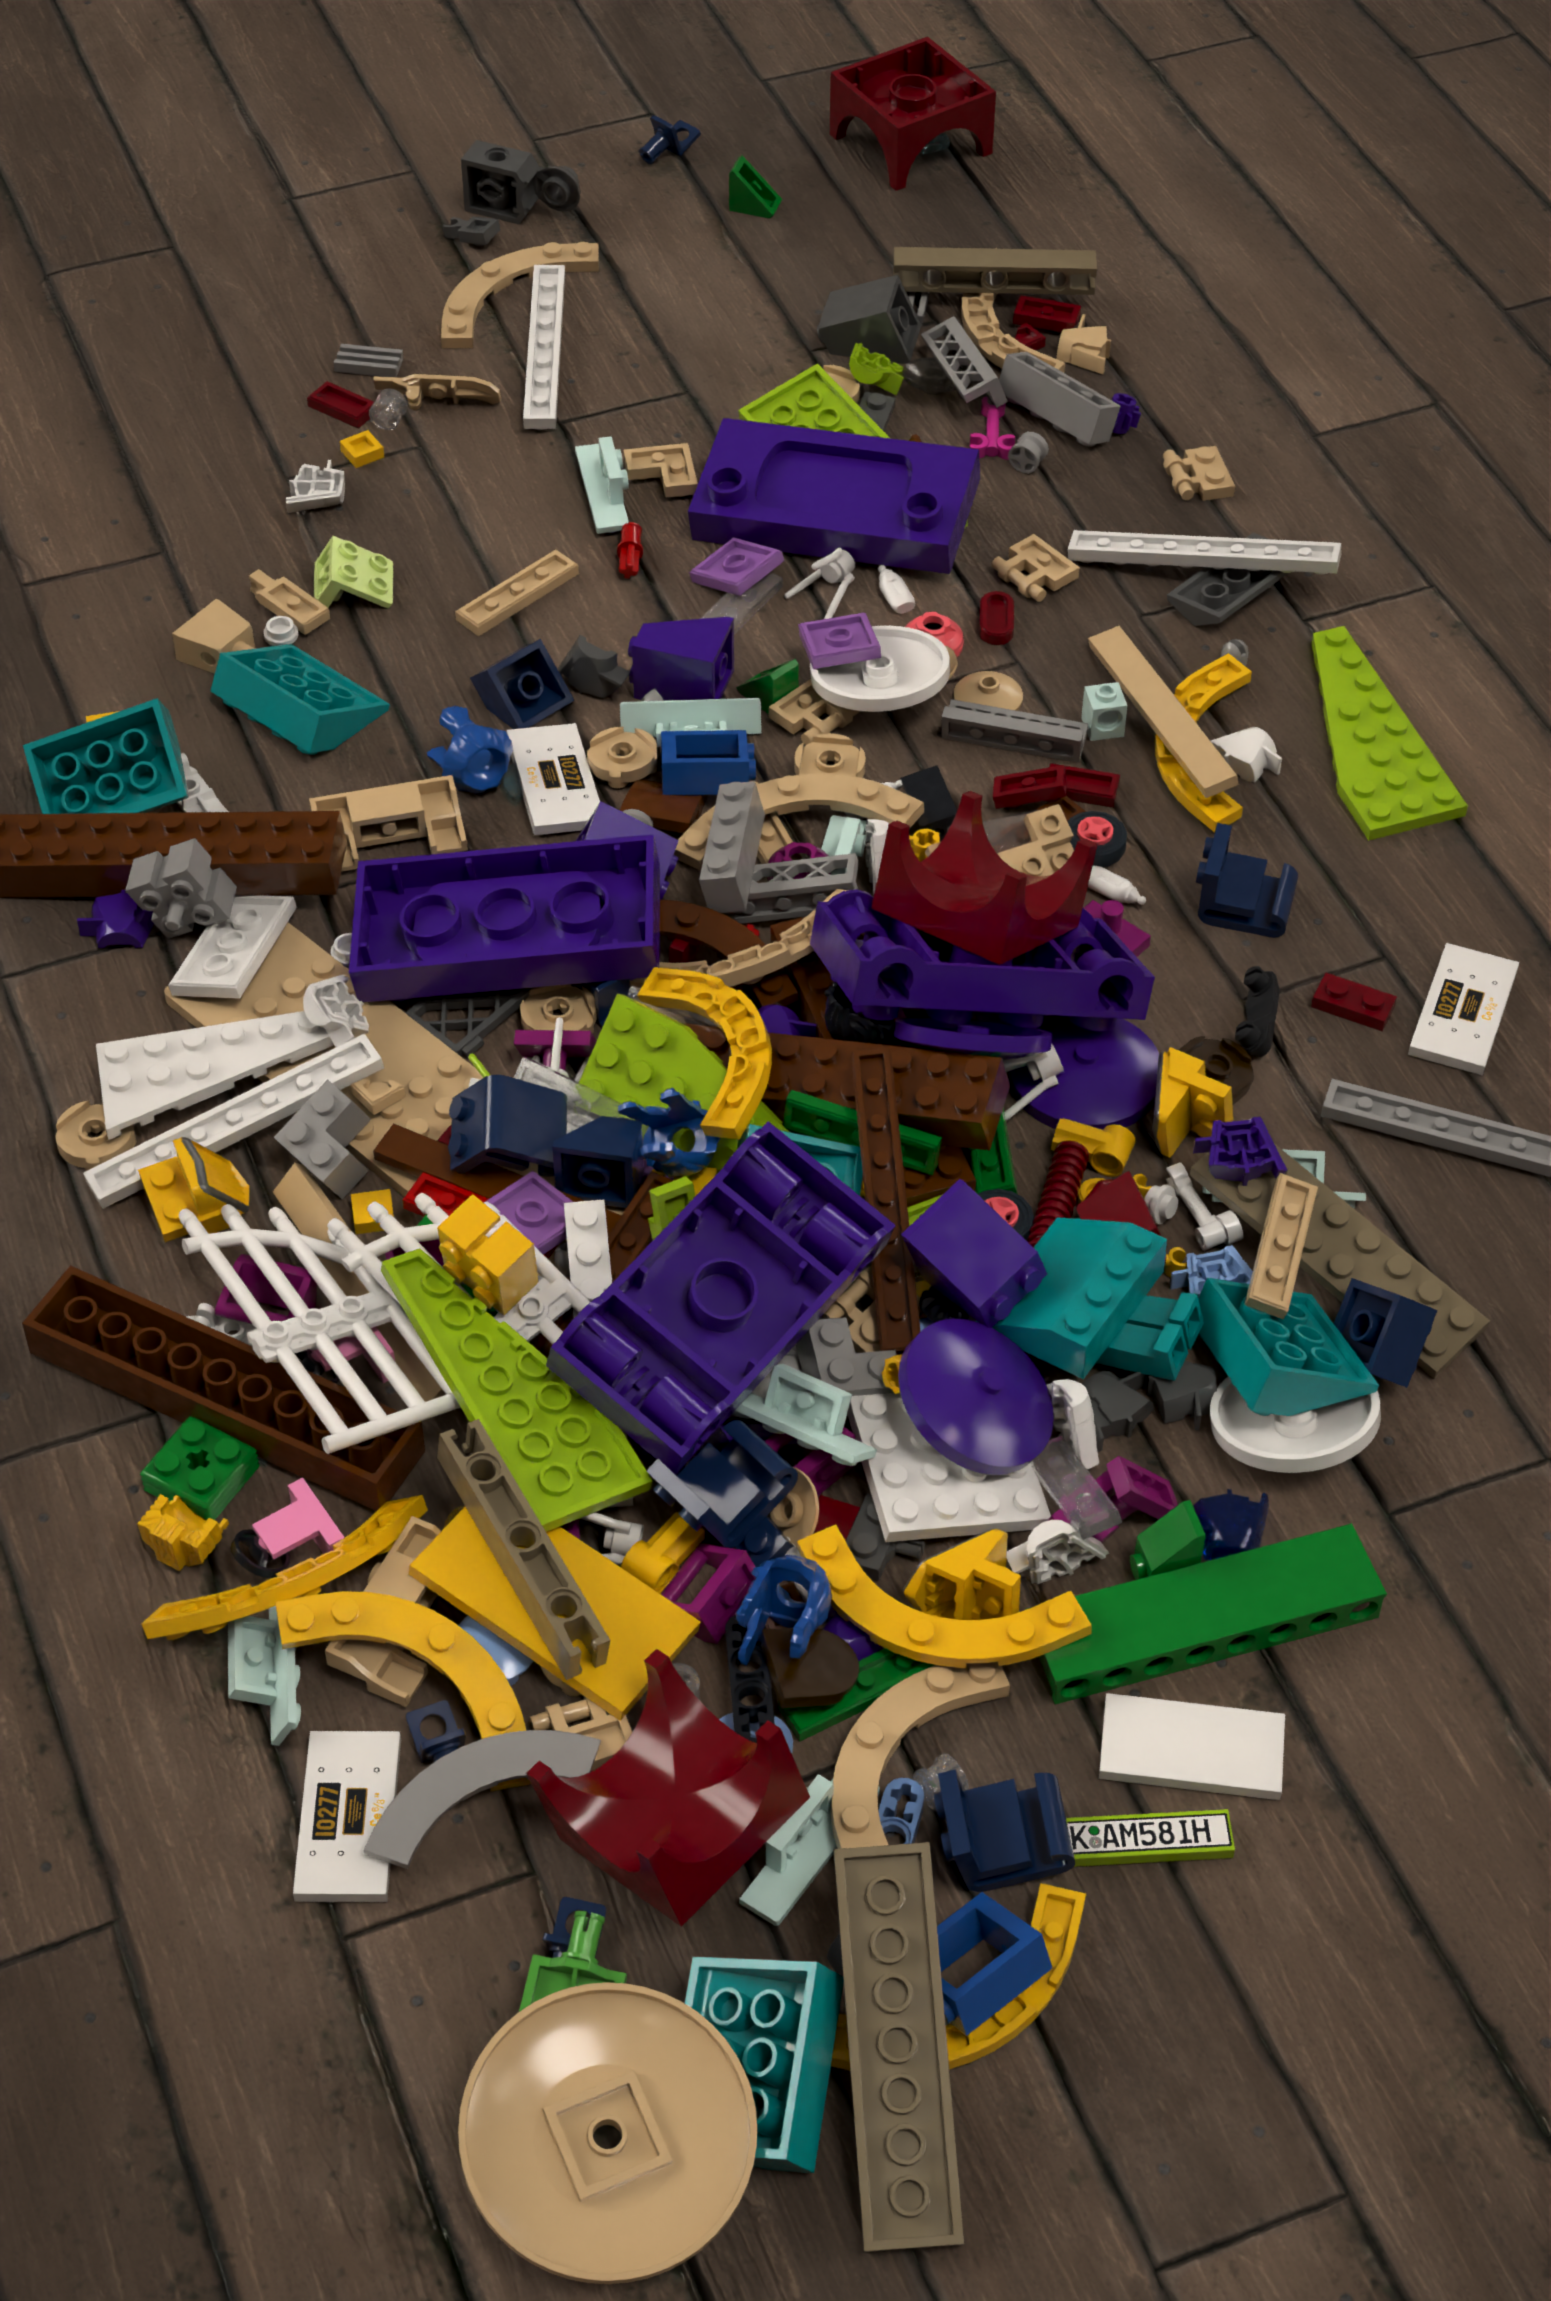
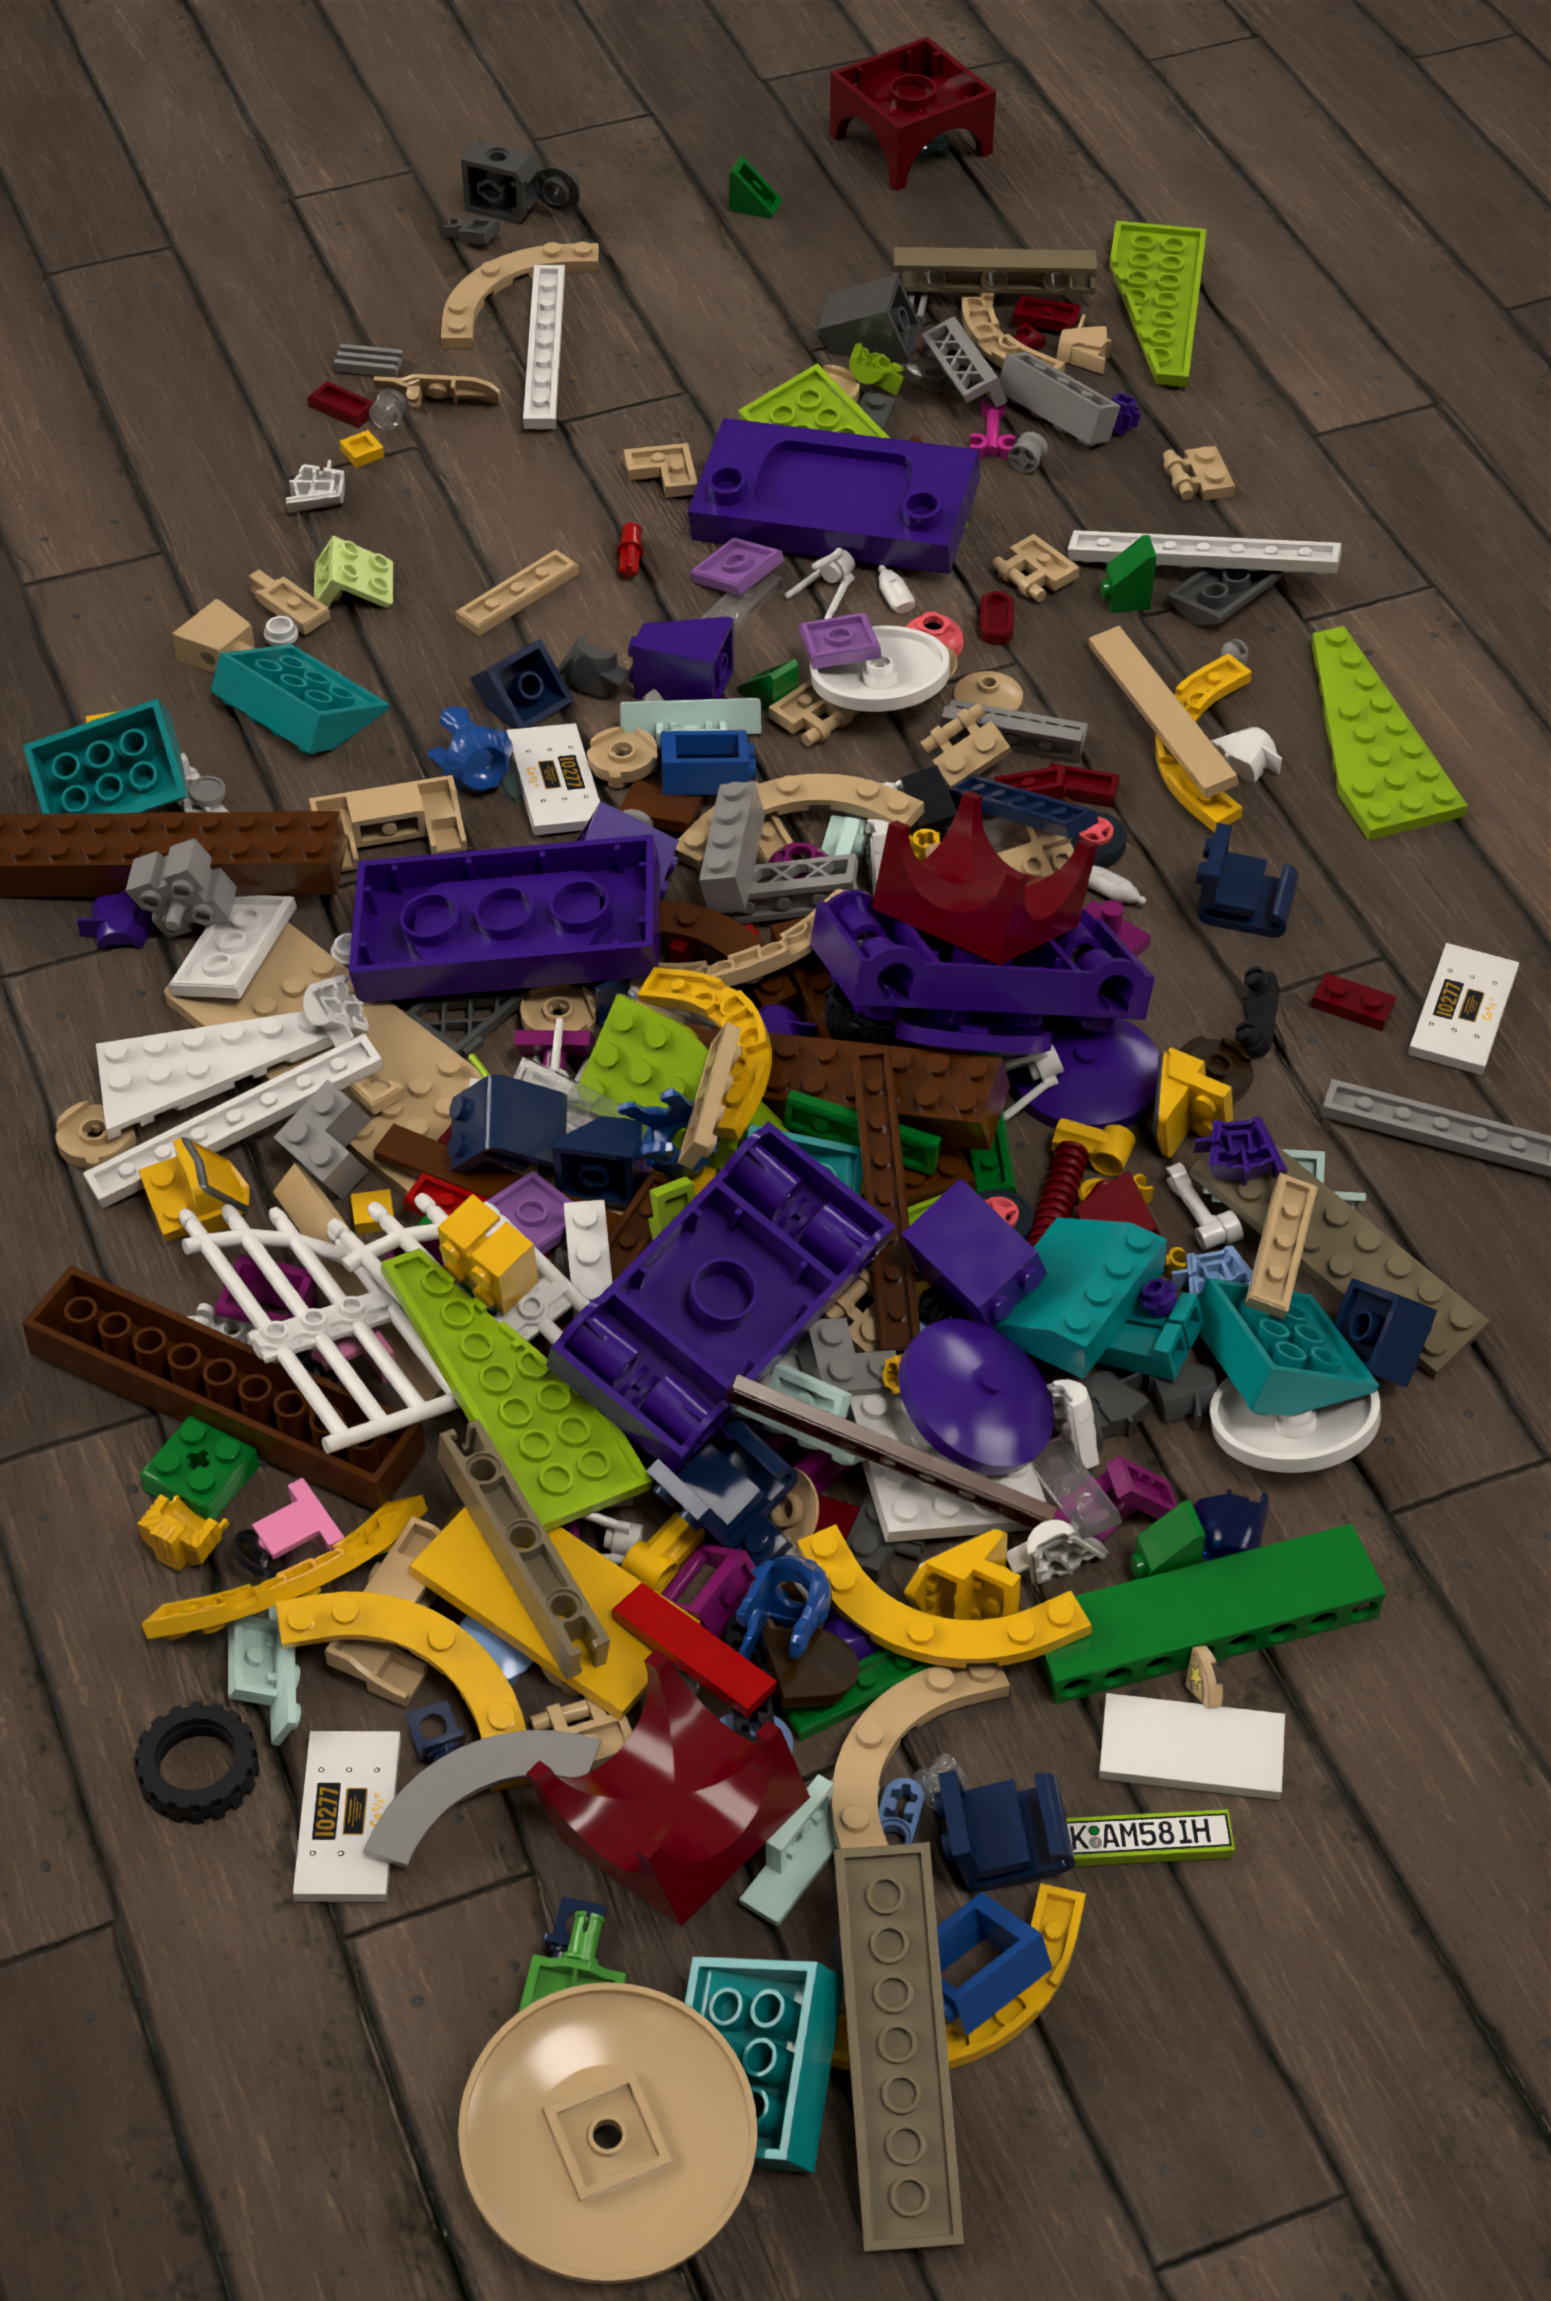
light aqua bracket [575,436,629,534] -> none
dark blue bracket [639,115,701,164] -> none
tan plate [794,733,866,778] -> none
light aqua brick [1081,682,1127,741] -> none
white plate [1144,1184,1178,1224] -> none
none -> black tyre [134,1701,259,1824]
none -> light grey piece [189,776,226,806]
none -> red tile [612,1582,777,1718]
none -> tan plate [677,1022,742,1170]
none -> reddish brown tile [724,1374,1057,1529]
none -> tan plate [920,702,1013,787]
none -> dark blue tile [948,775,1099,839]
none -> green slope [1100,535,1157,613]
none -> lime wing [1110,221,1207,387]
none -> dark purple plate [1138,1278,1178,1317]
none -> tan tile [1185,1645,1223,1708]

